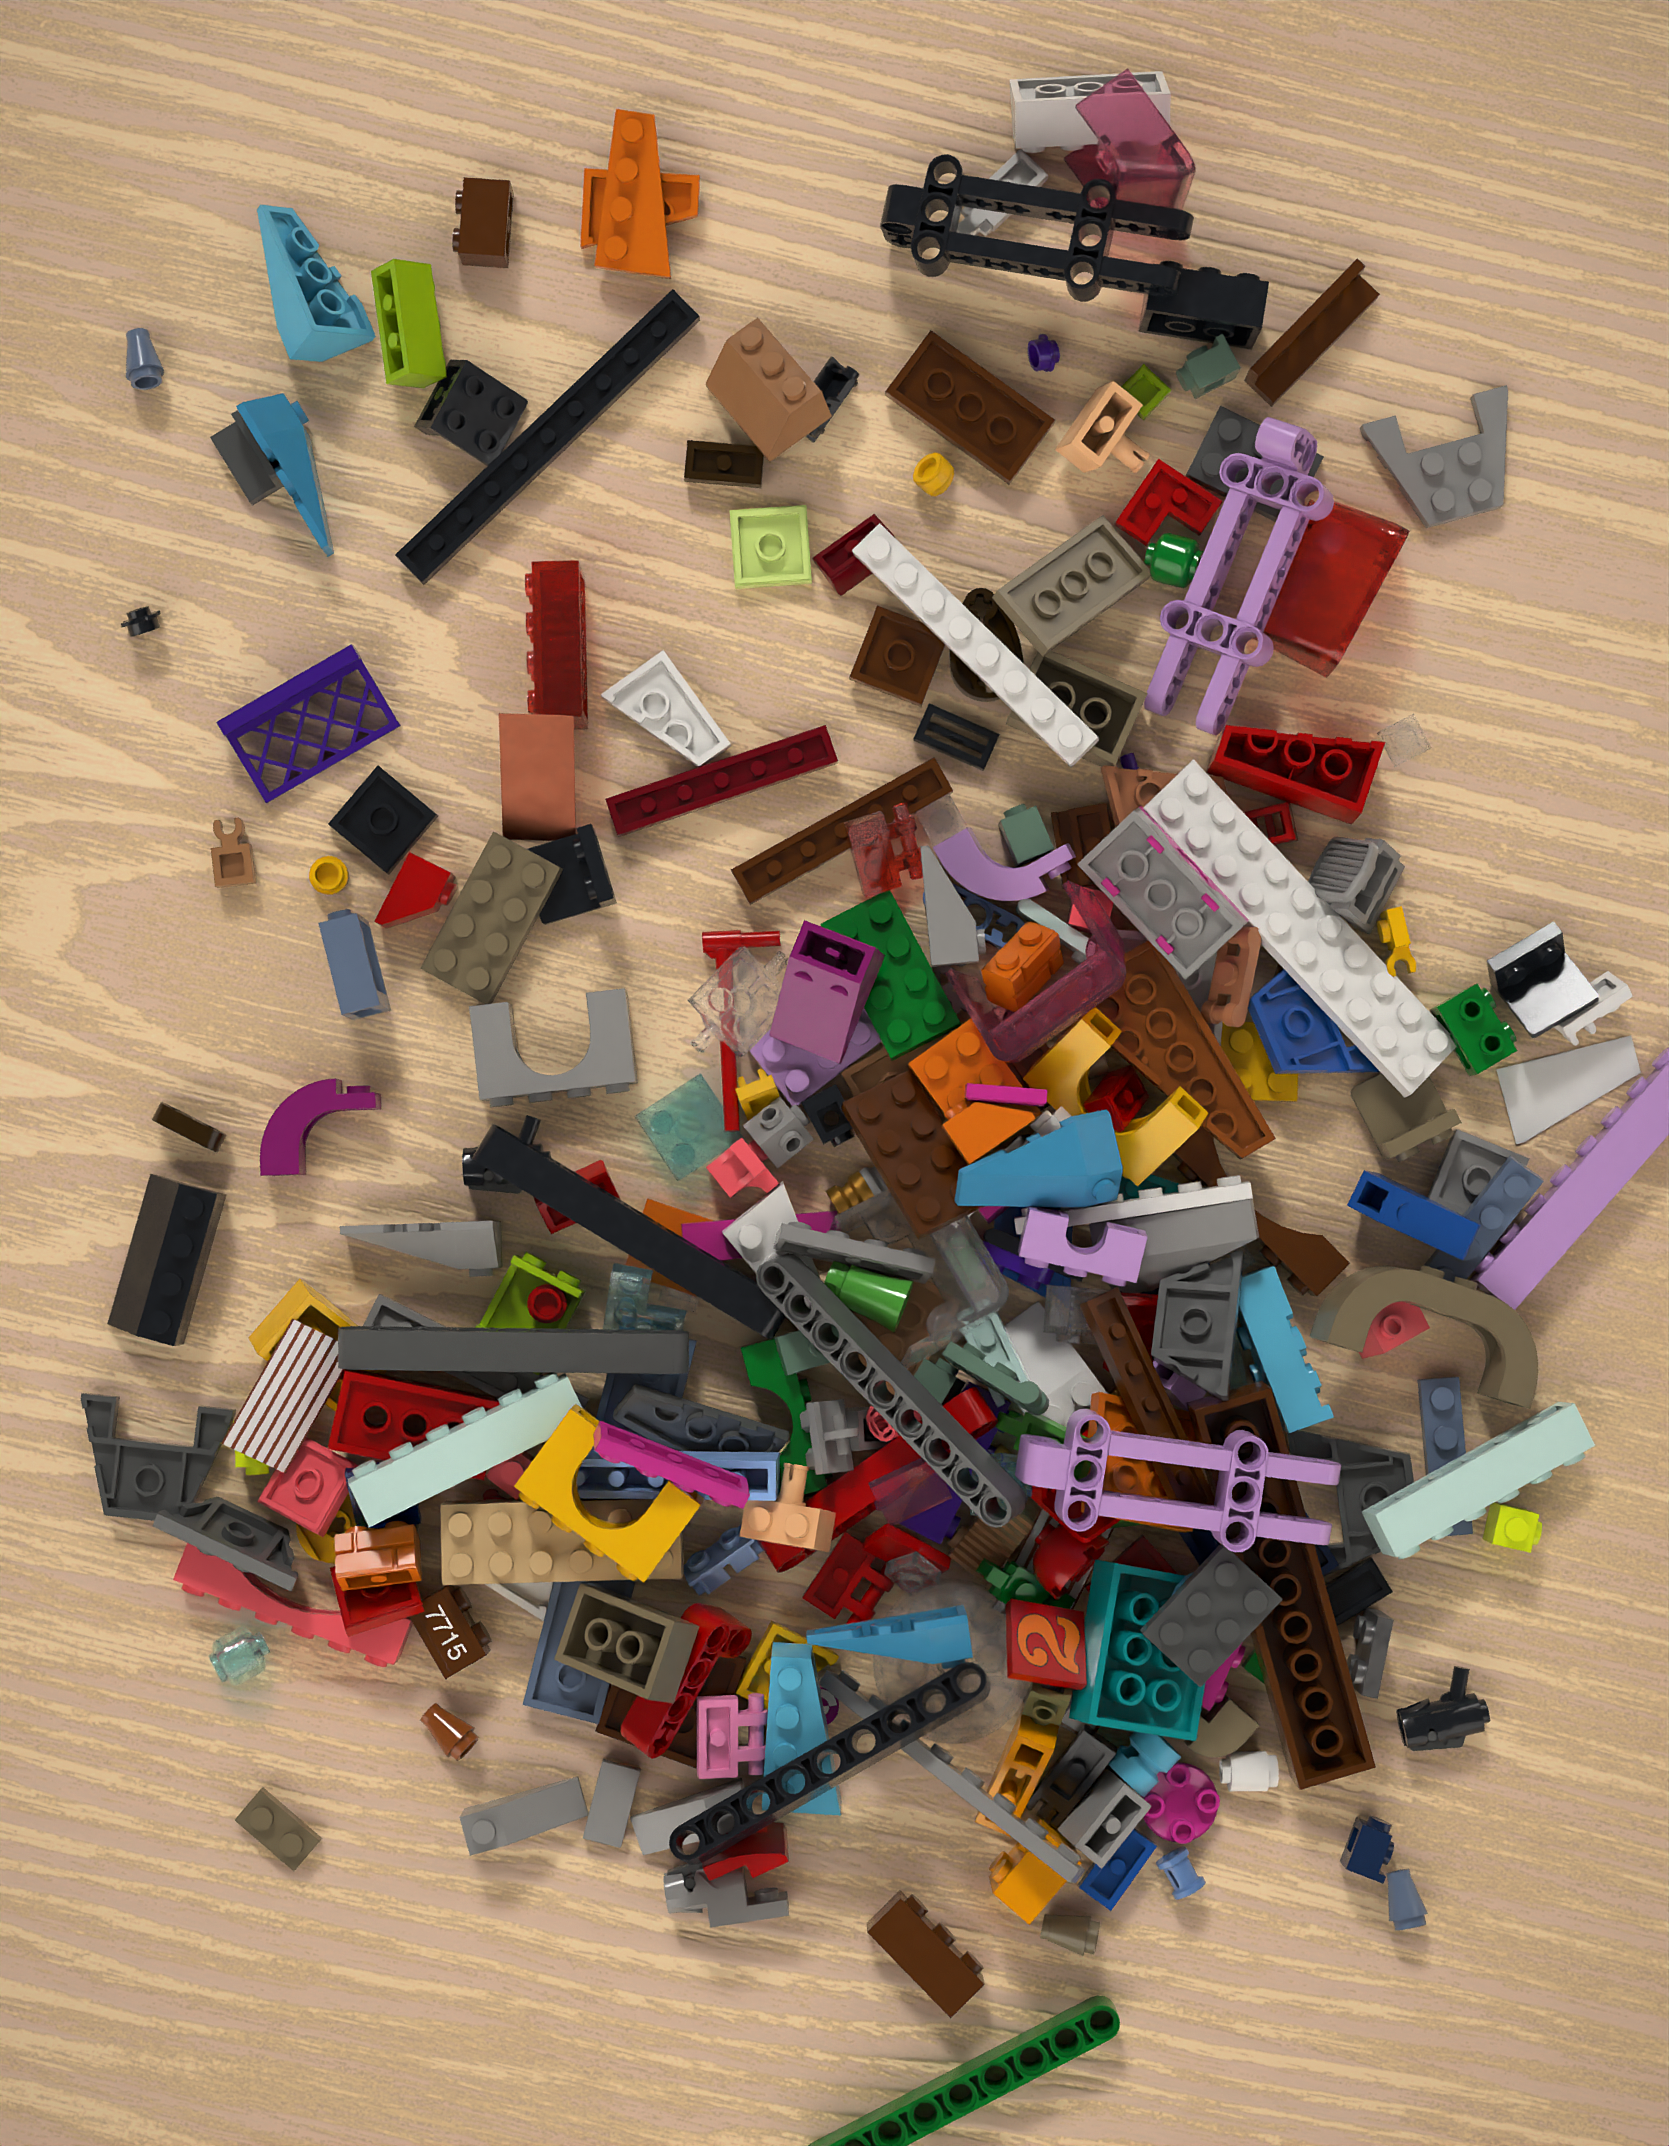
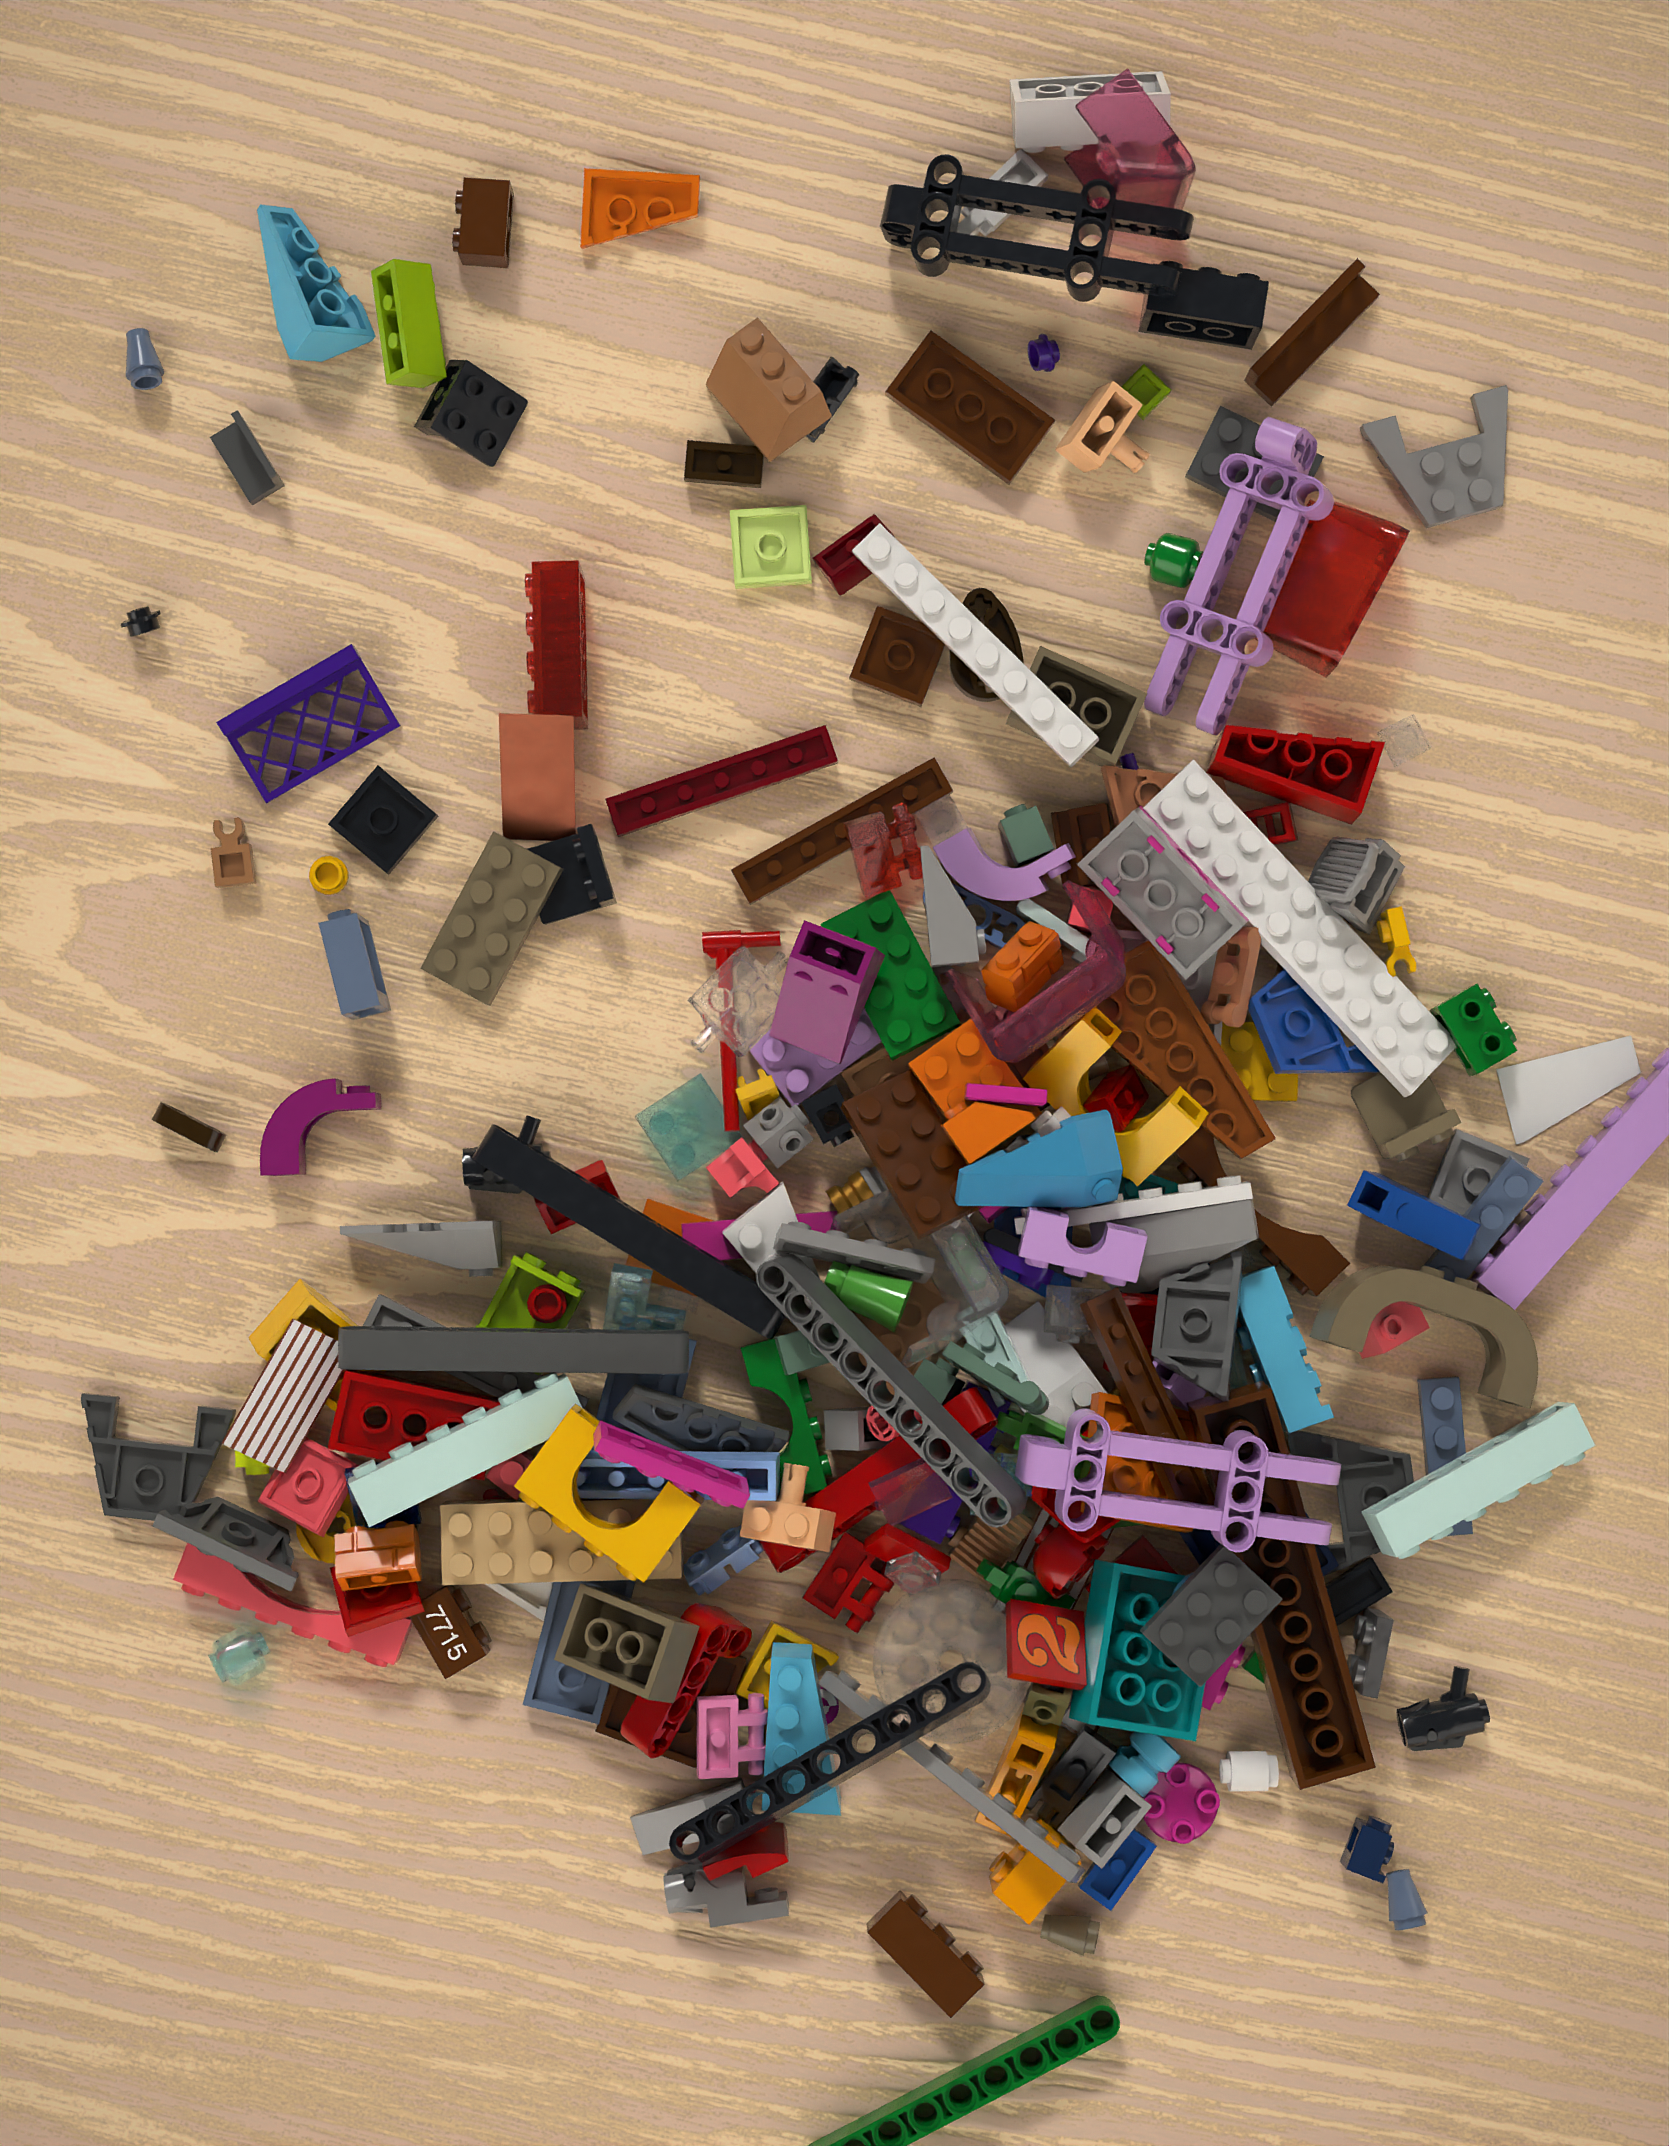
black slope [107,1174,226,1346] -> none
dark tan plate [235,1787,322,1871] -> none
dark azure wedge [236,393,334,557] -> none
red slope [374,852,457,929] -> none
black plate [395,289,700,585] -> none
dark orange cone [420,1703,479,1761] -> none
light grey slope [459,1776,589,1856] -> none
light grey arch [469,988,638,1107] -> none
light grey tile [583,1759,641,1848] -> none
orange wing [594,109,671,279] -> none
white wing [600,650,731,767] -> none
light grey hips [800,1399,859,1475] -> none
dark azure wedge [806,1605,973,1669] -> none
yellow tile [913,452,954,497] -> none
black tile [913,703,1000,771] -> none
dark tan plate [992,515,1151,657] -> none
red plate [1115,459,1223,546] -> none
medium blue bush [1156,1846,1206,1900] -> none
sand green brick [1176,334,1241,399] -> none
dark tan brick [1184,1694,1259,1757] -> none
neon yellow brick [1482,1502,1542,1553] -> none
bracket [1486,921,1599,1038] -> none
white plate [1554,971,1633,1046] -> none

